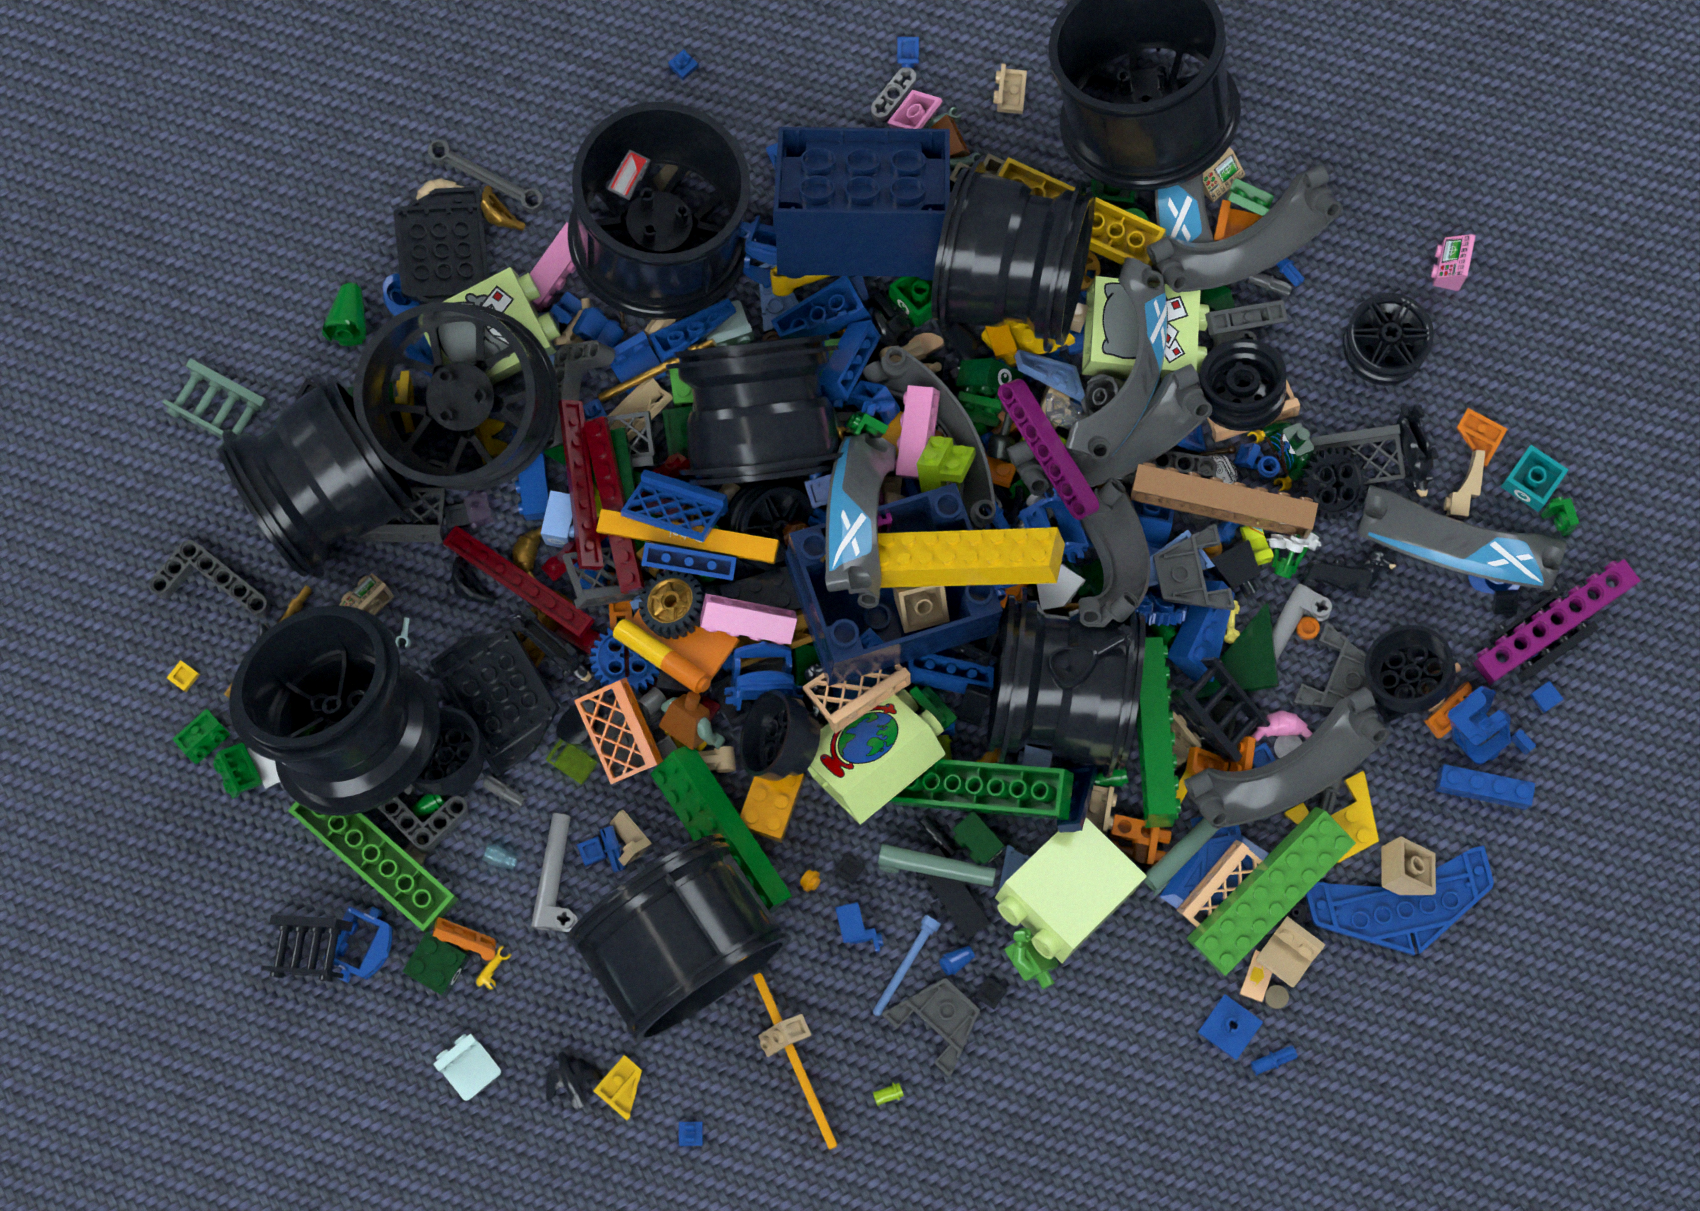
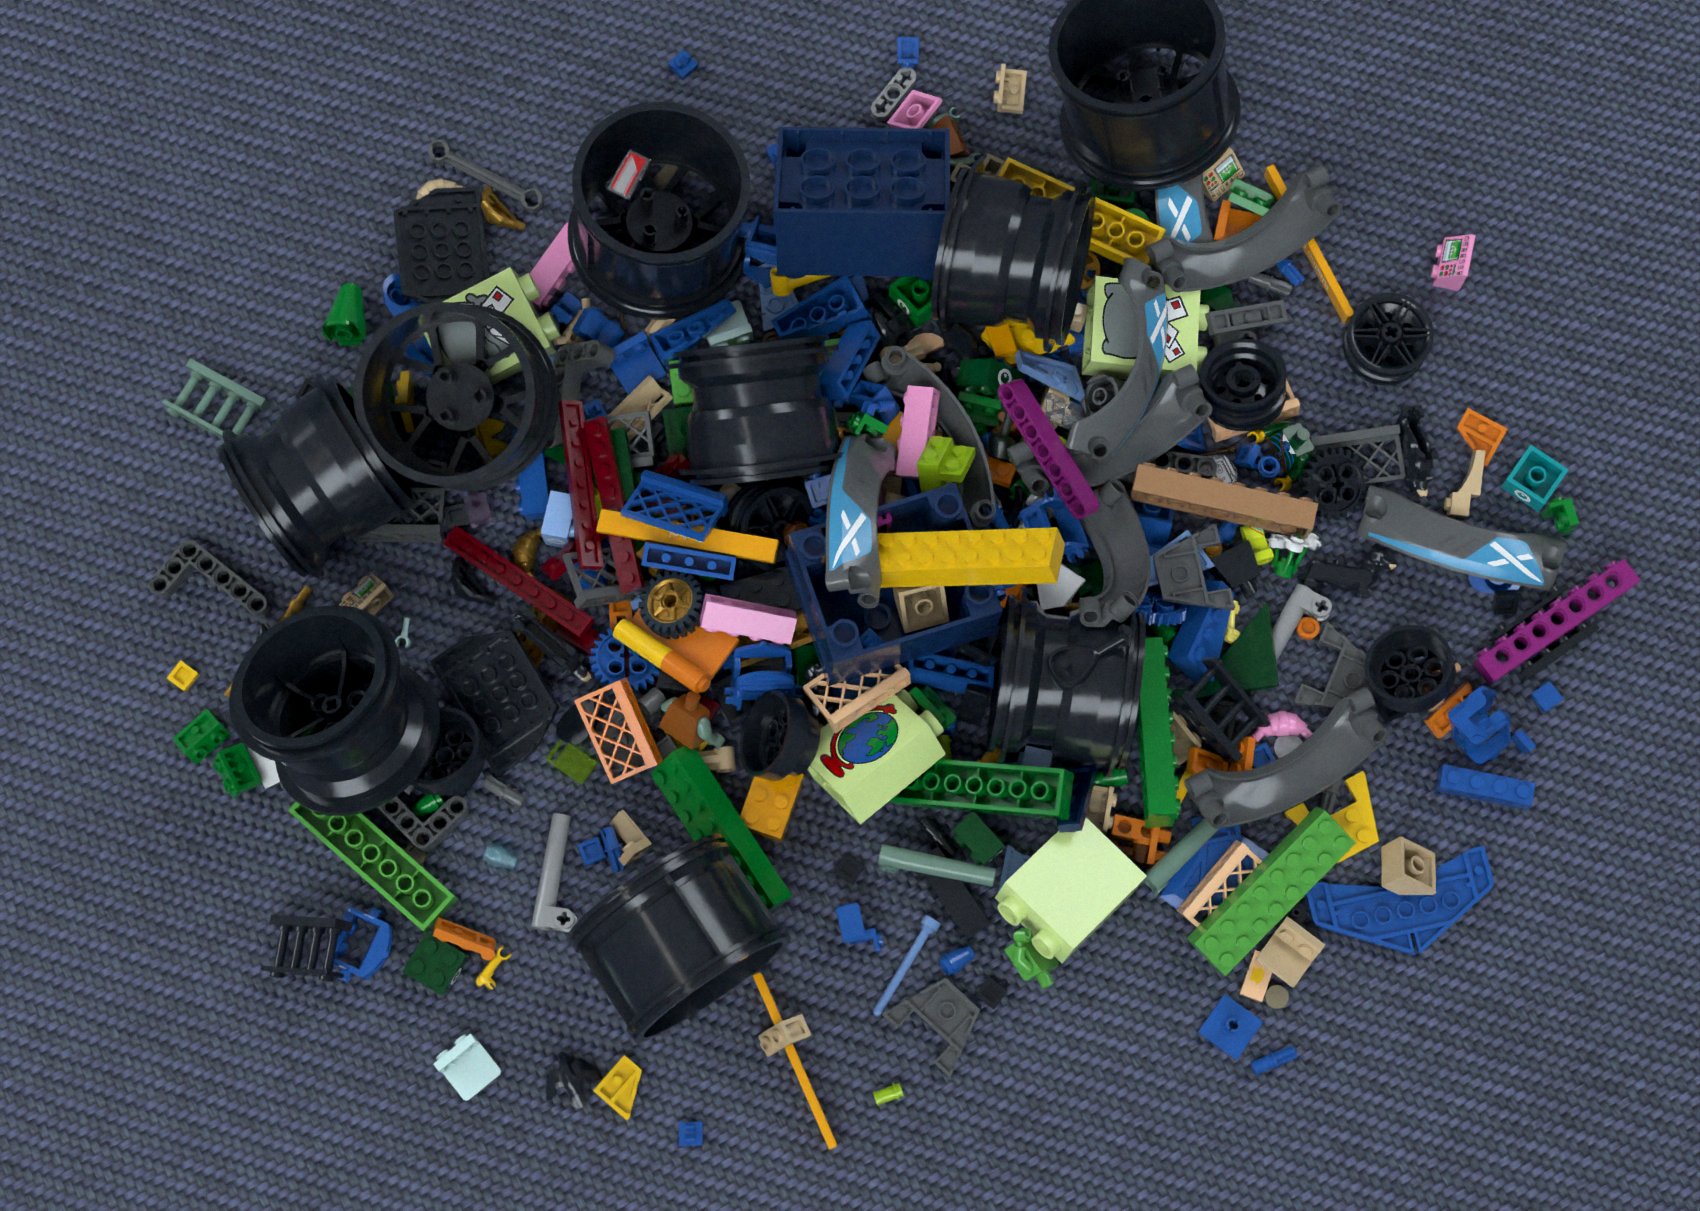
pearl gold bar [598,338,716,402] -> none
light orange plate [800,870,821,892] -> none
none -> light orange tile [1264,165,1354,324]

